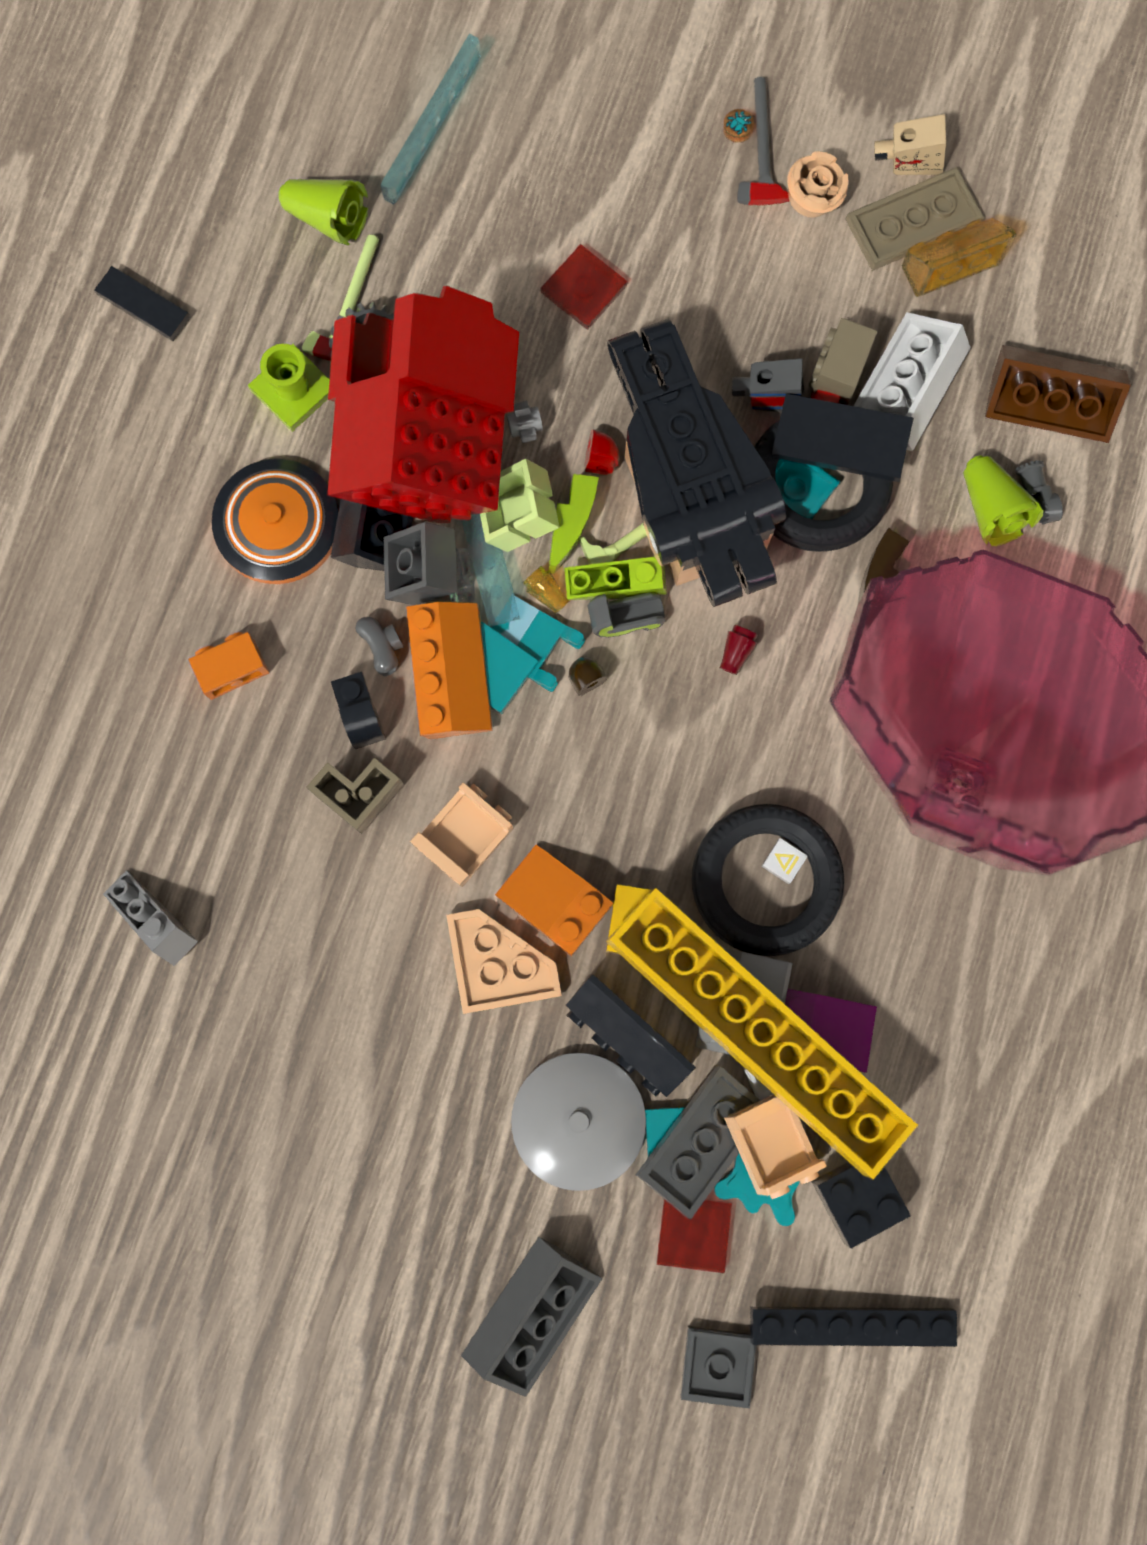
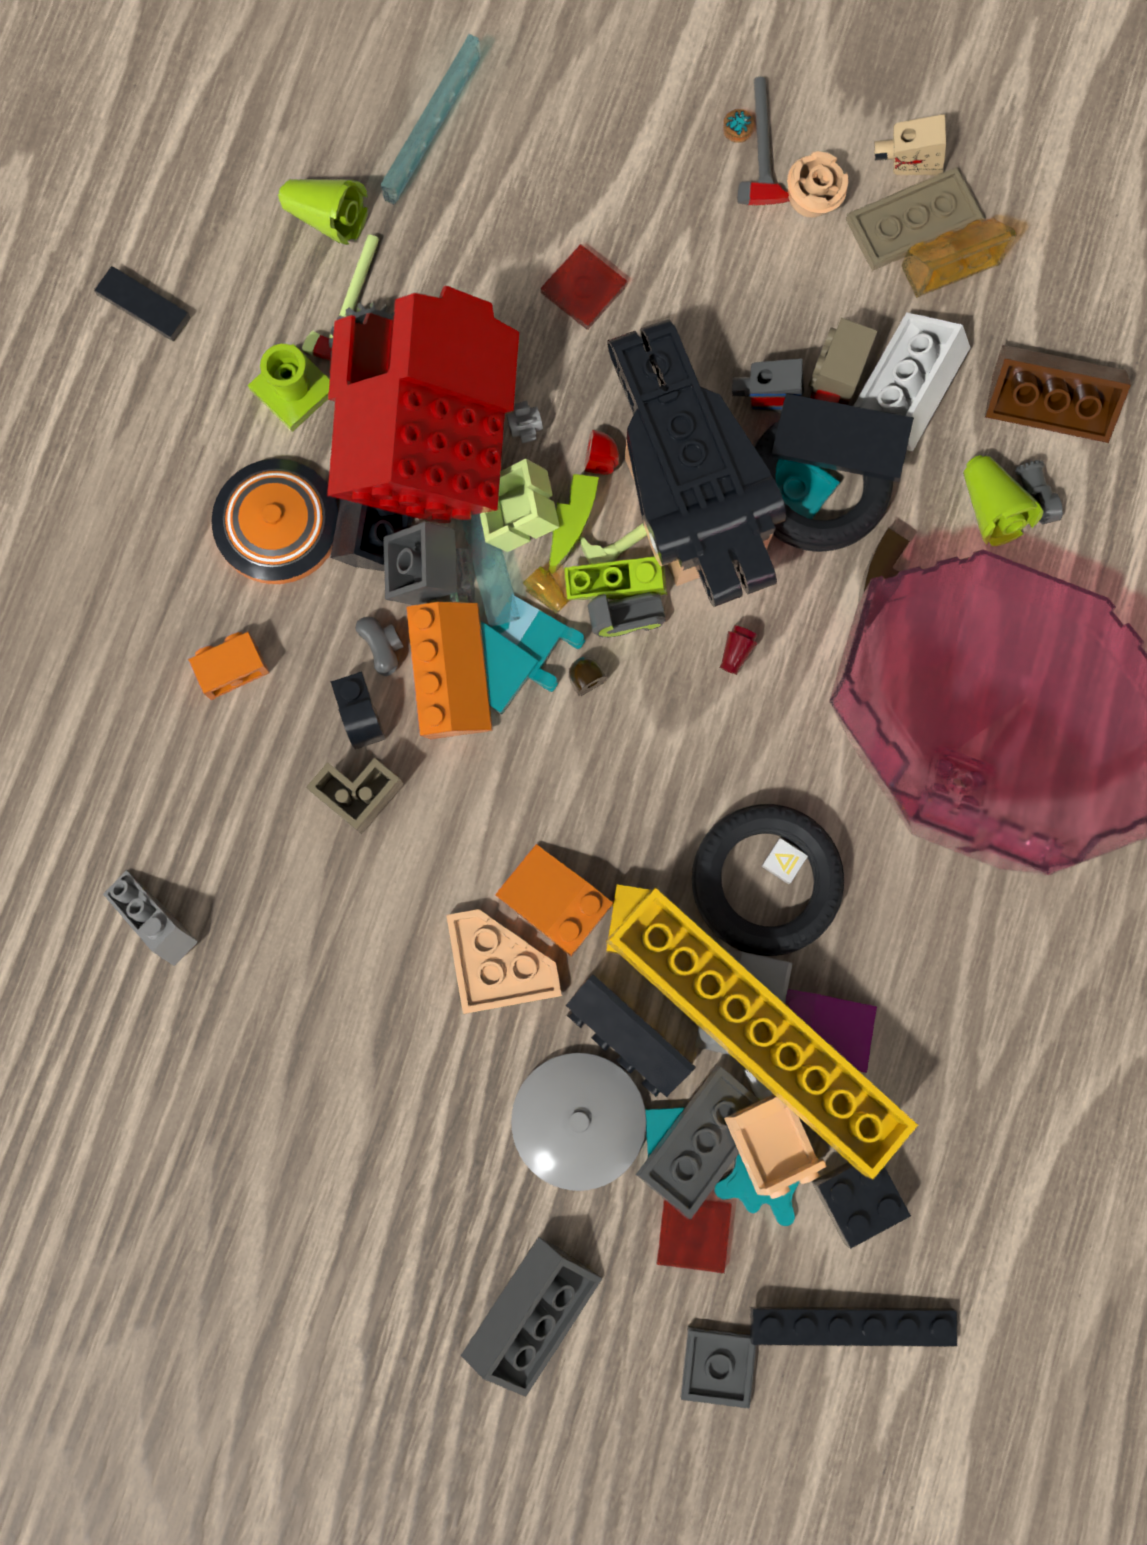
light nougat panel [410,783,514,887] -> none

